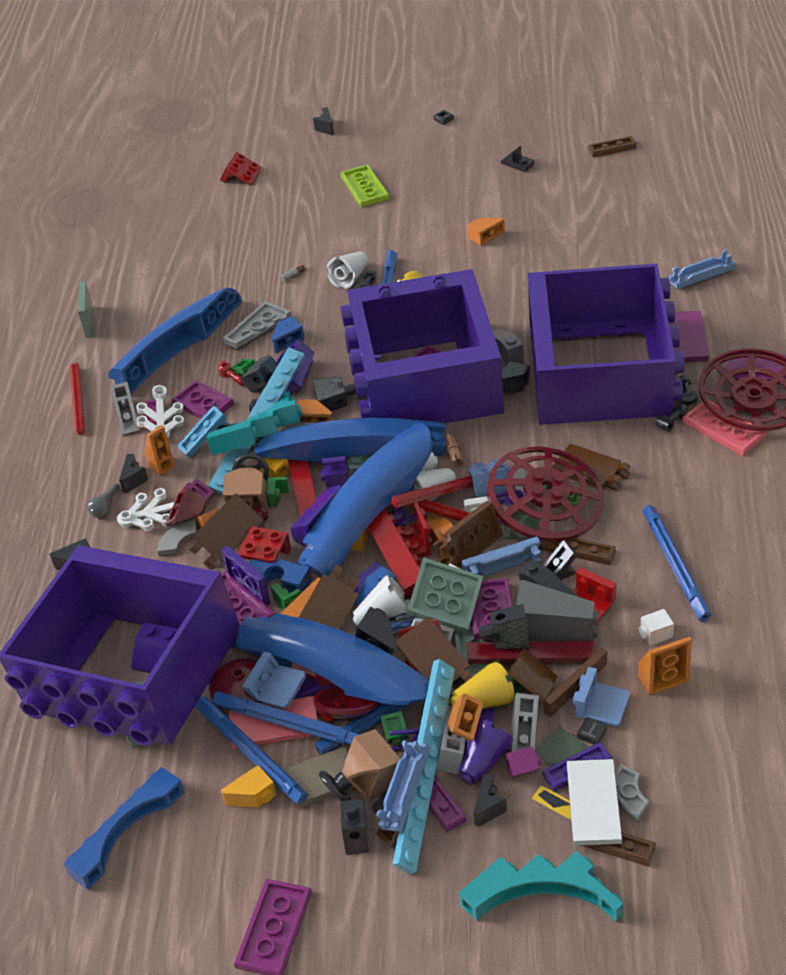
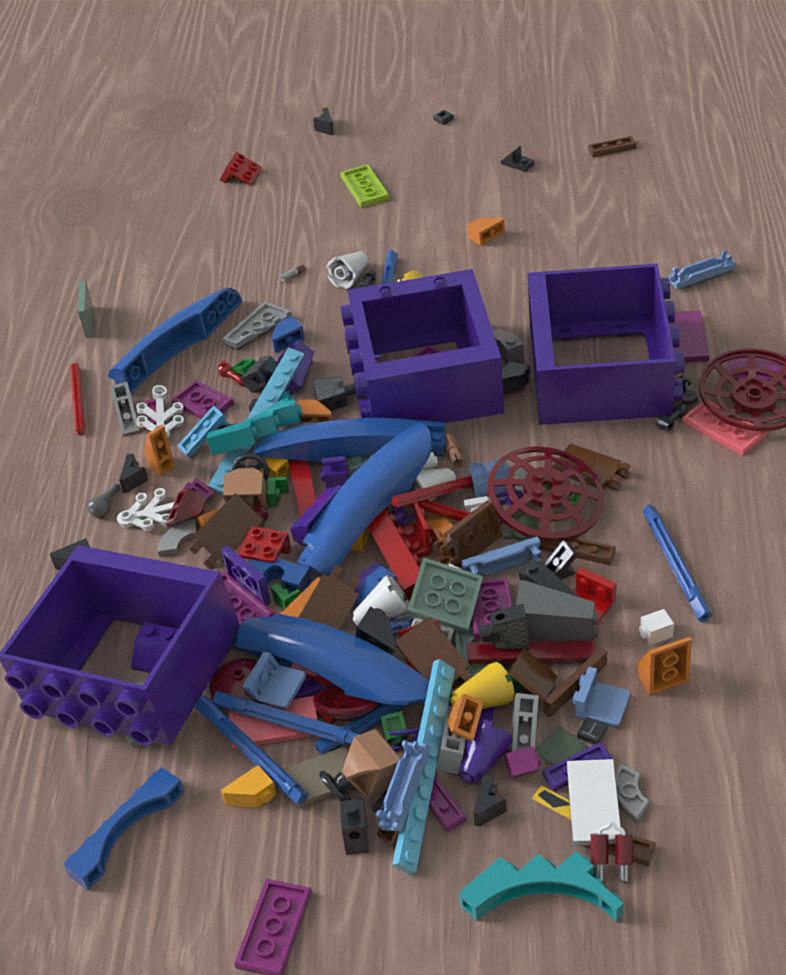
none -> dark red piece [590,822,633,882]

